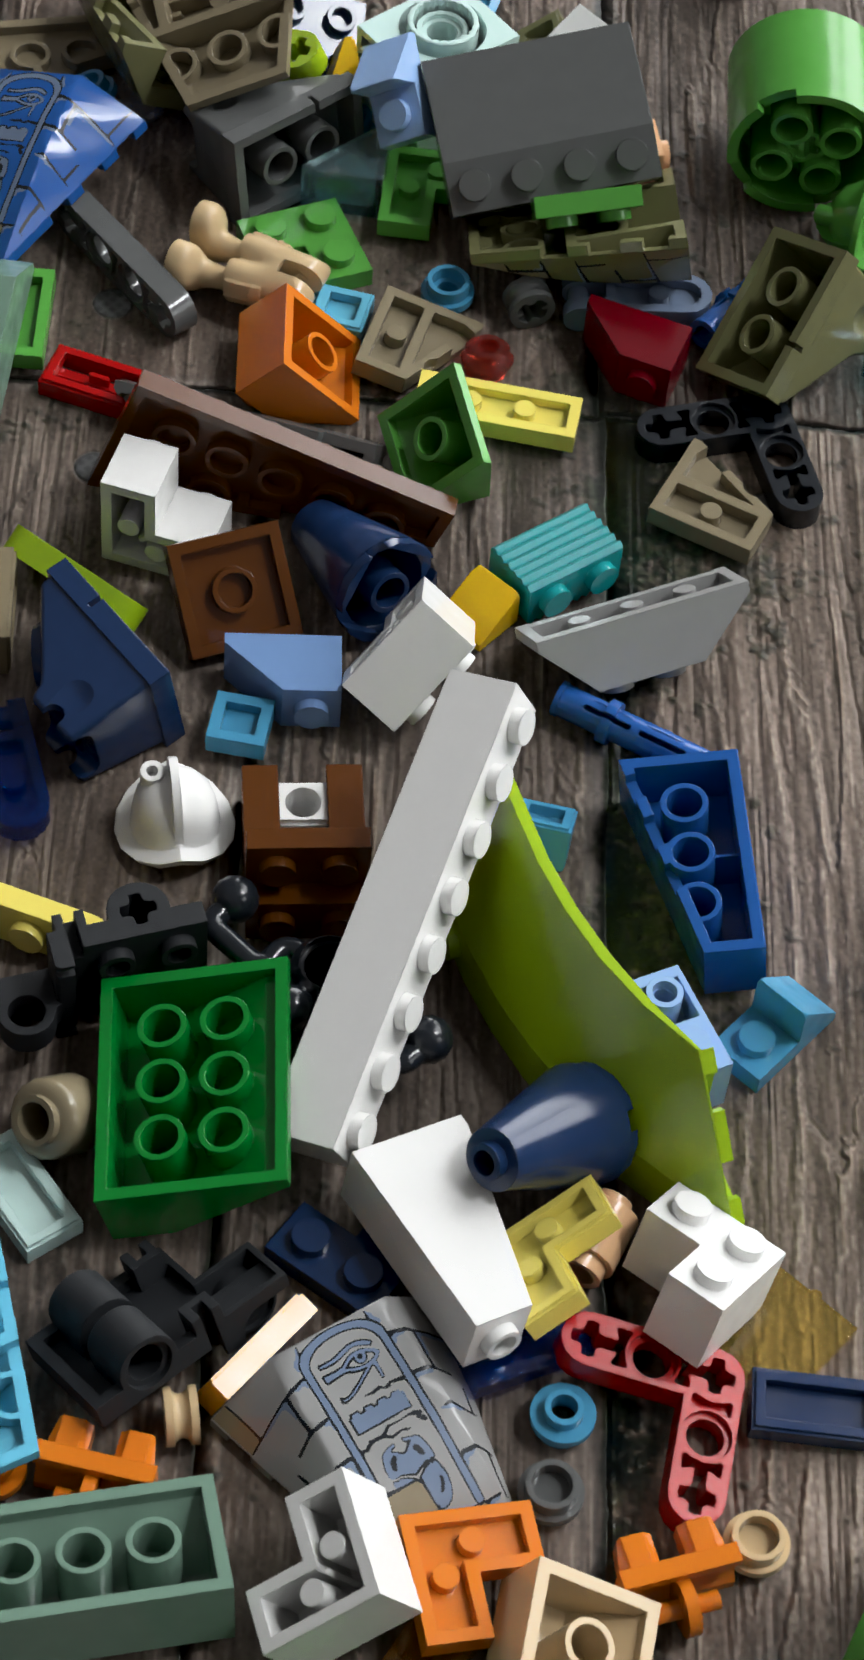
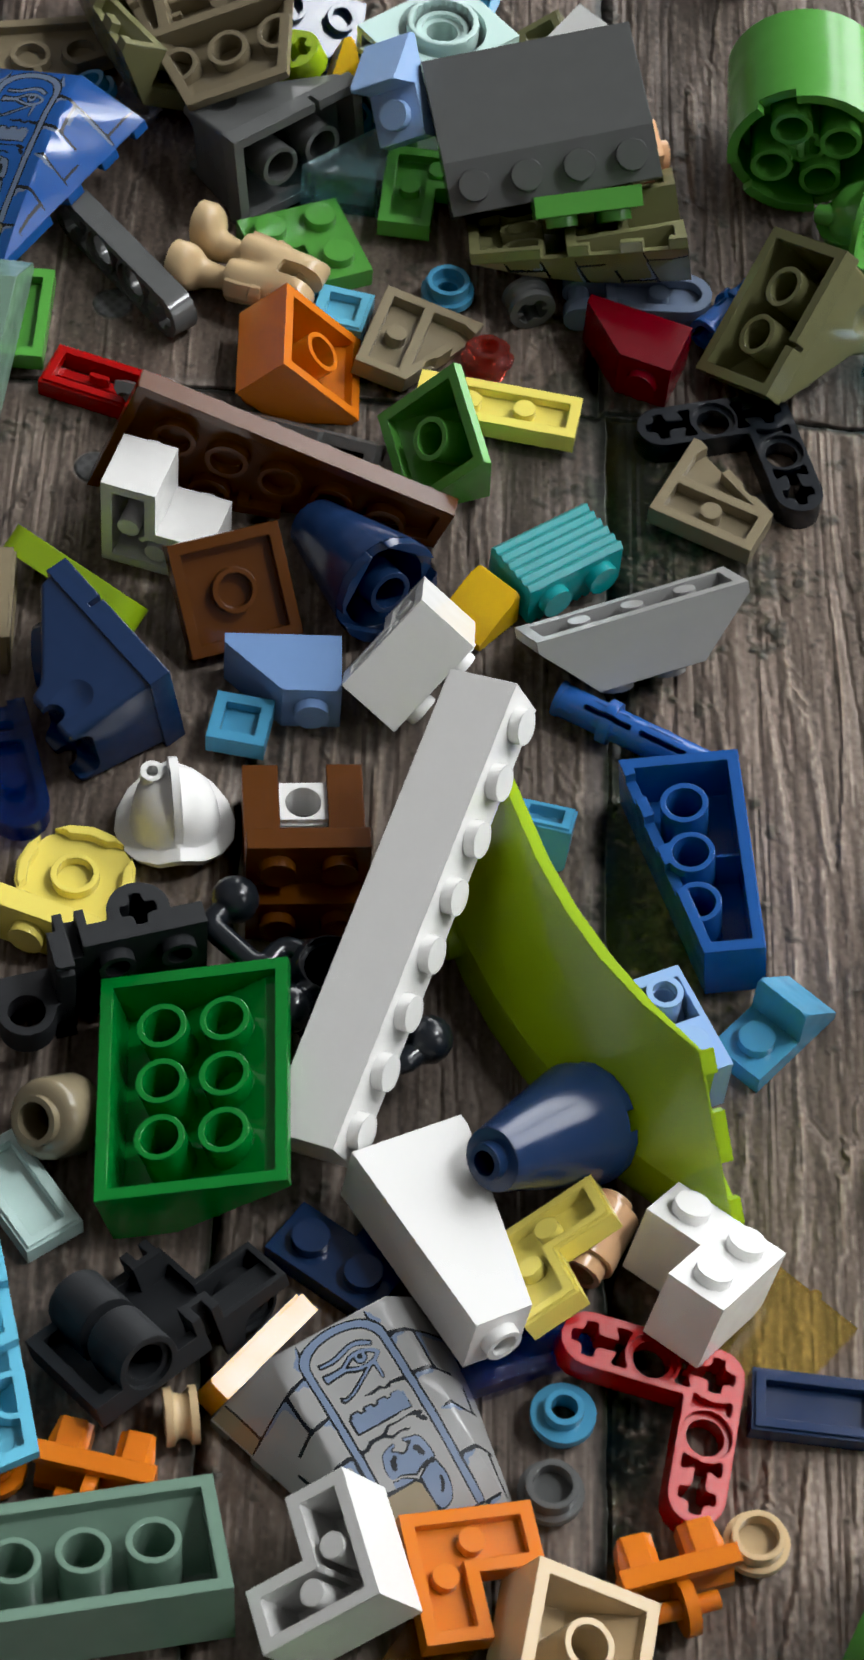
none -> light yellow tile [14,825,136,921]

